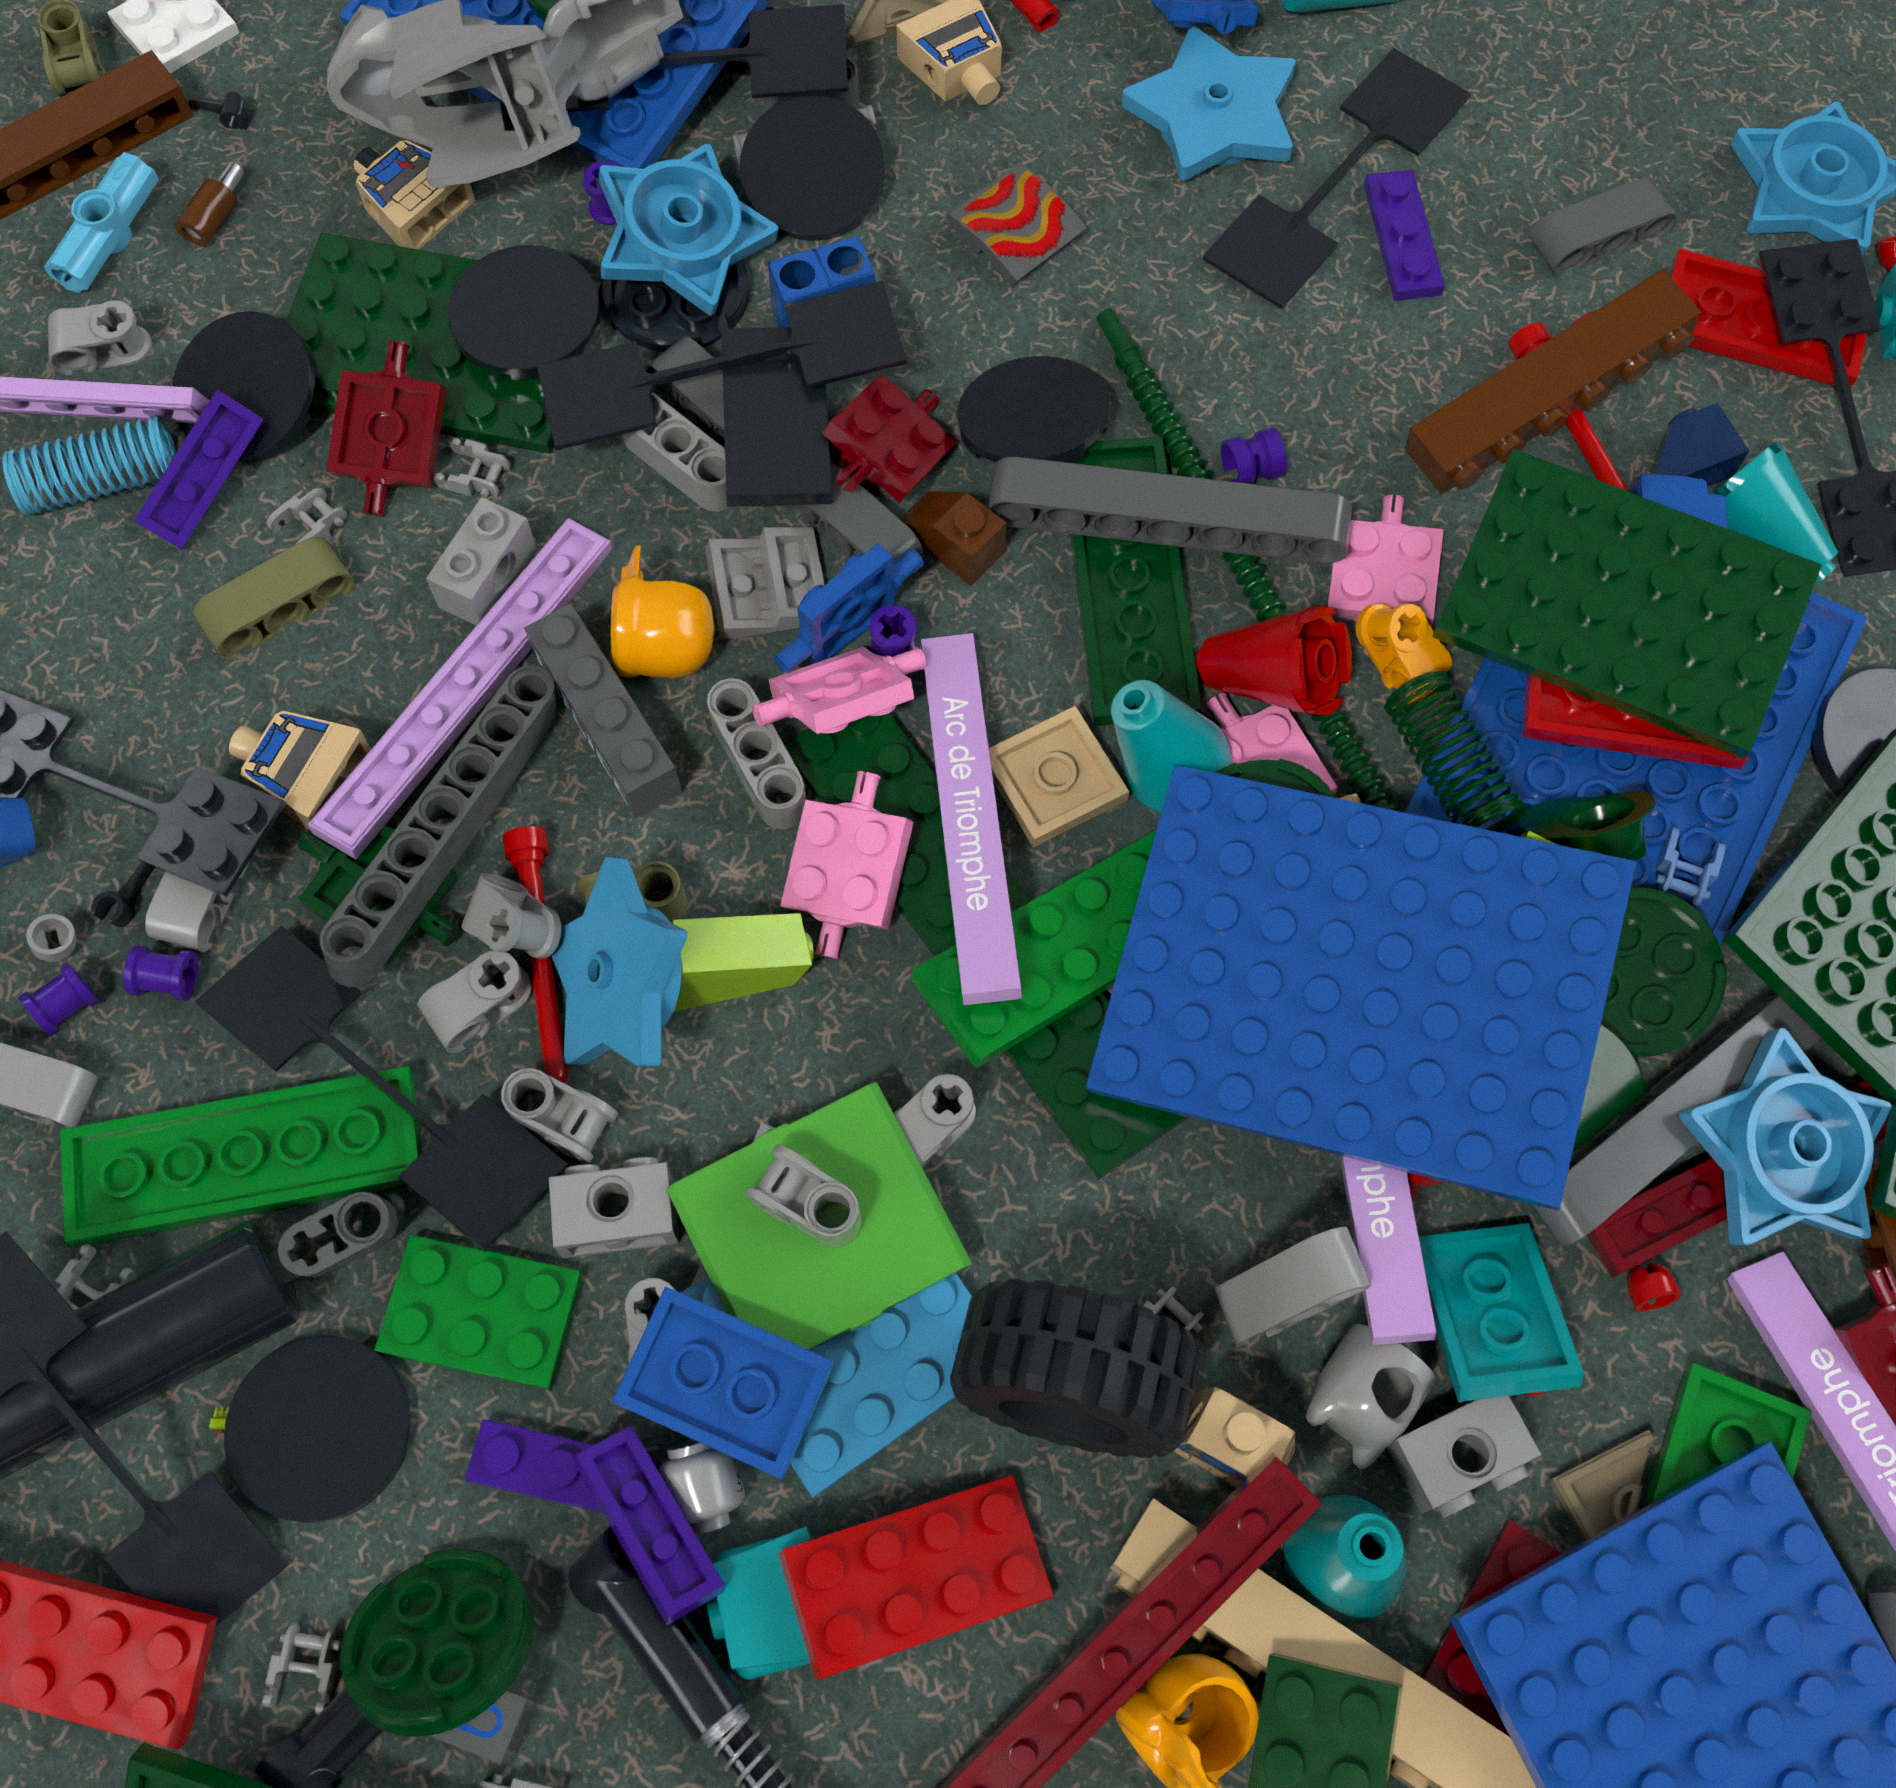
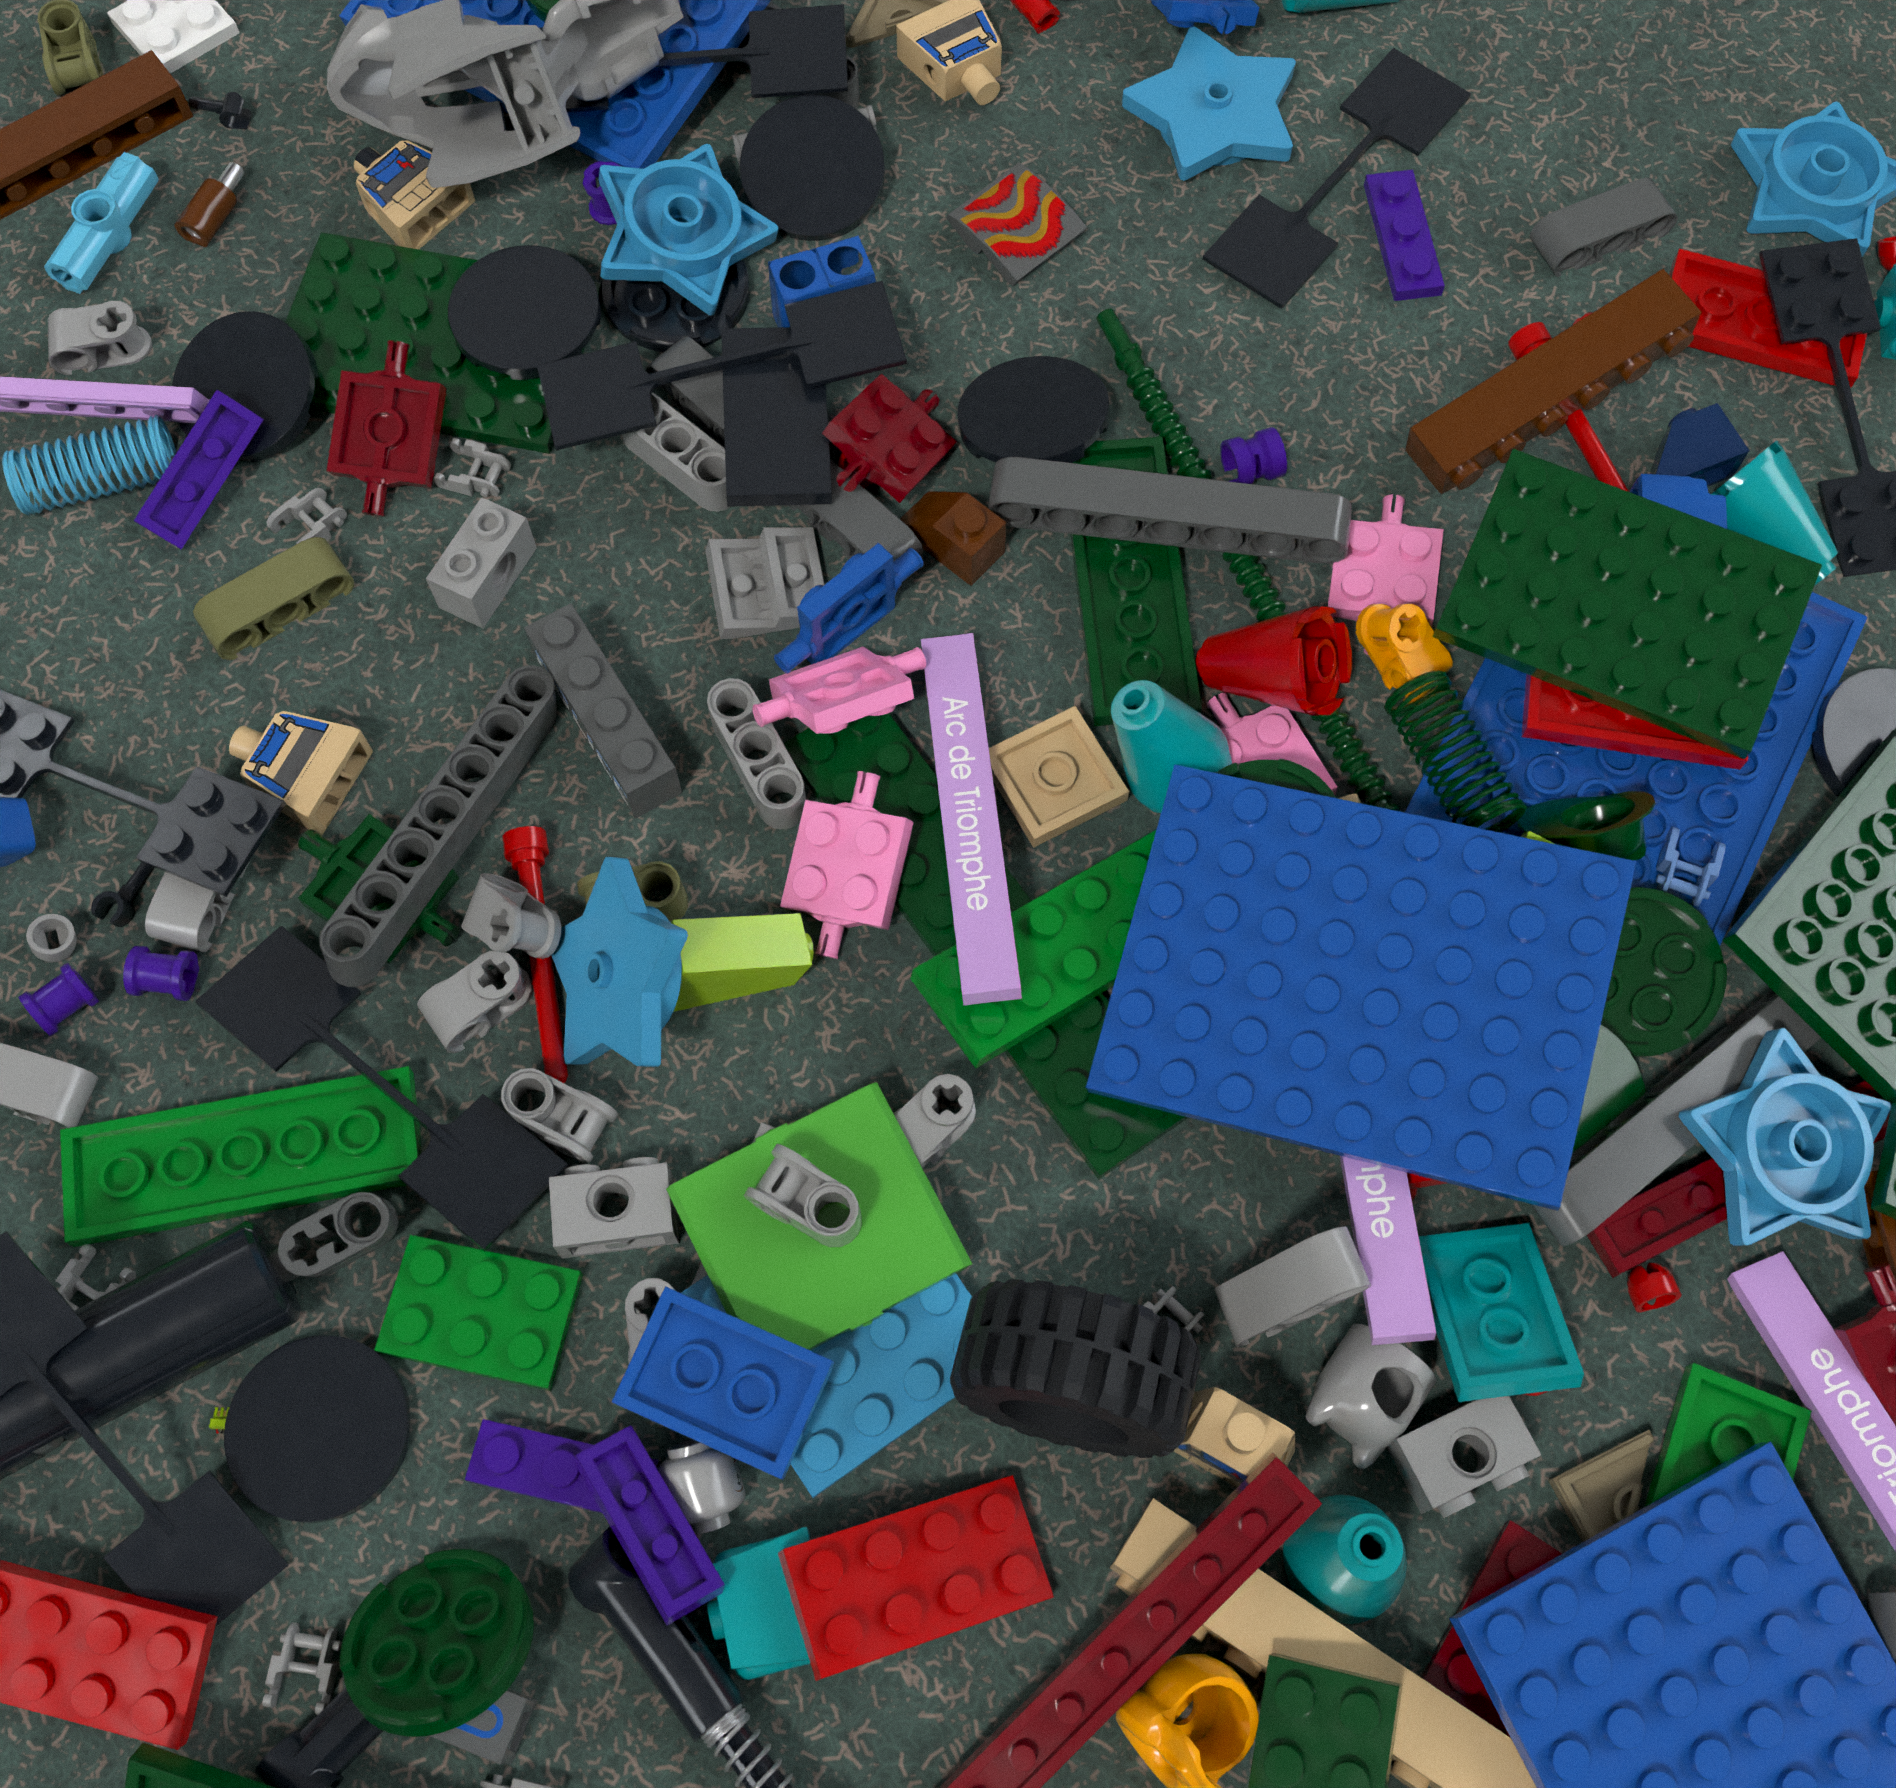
lavender tile [308,518,612,859] -> none
light orange piece [611,545,715,679] -> none
dark purple bush [869,605,917,657] -> none

